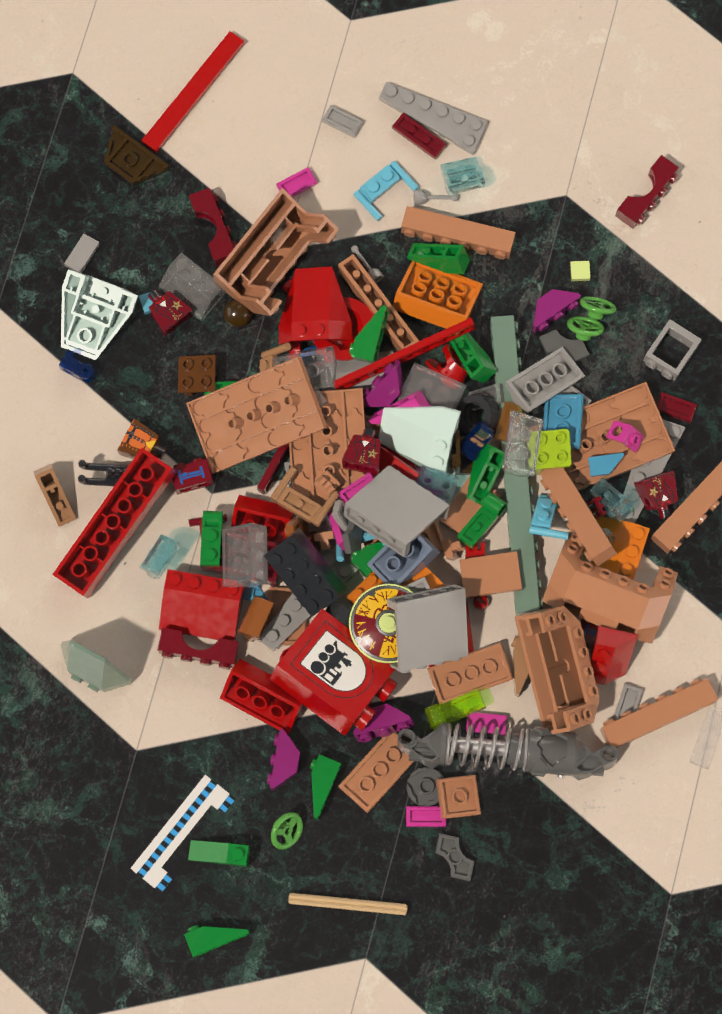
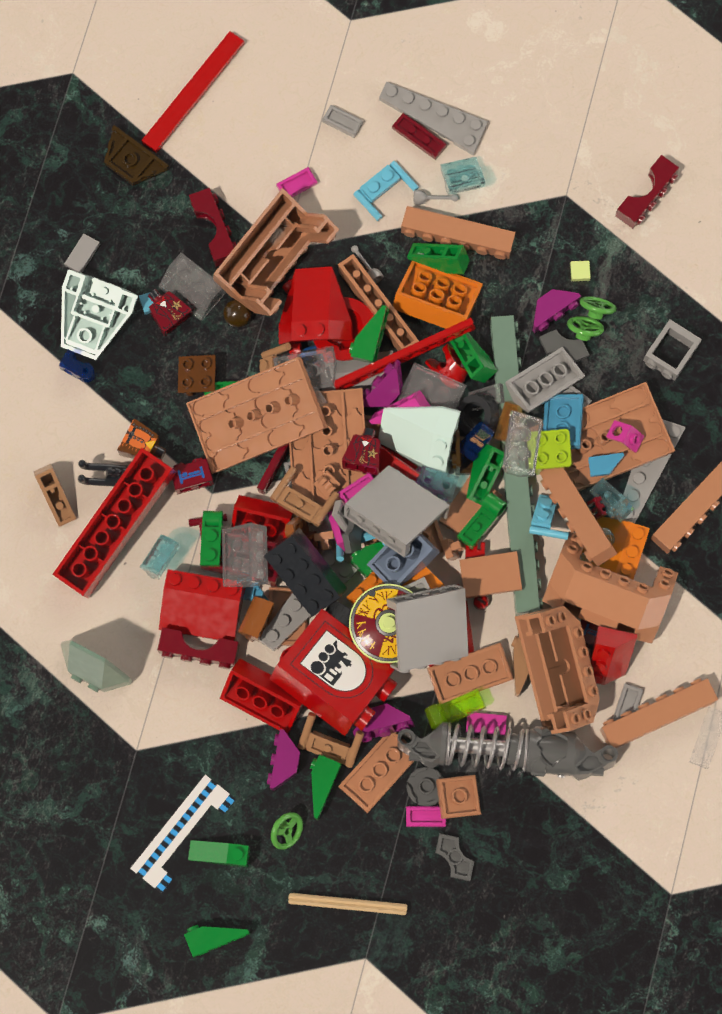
dark red torso [634,471,678,519] -> none
dark red tile [656,392,697,423] -> none
none -> medium nougat plate [298,712,364,768]

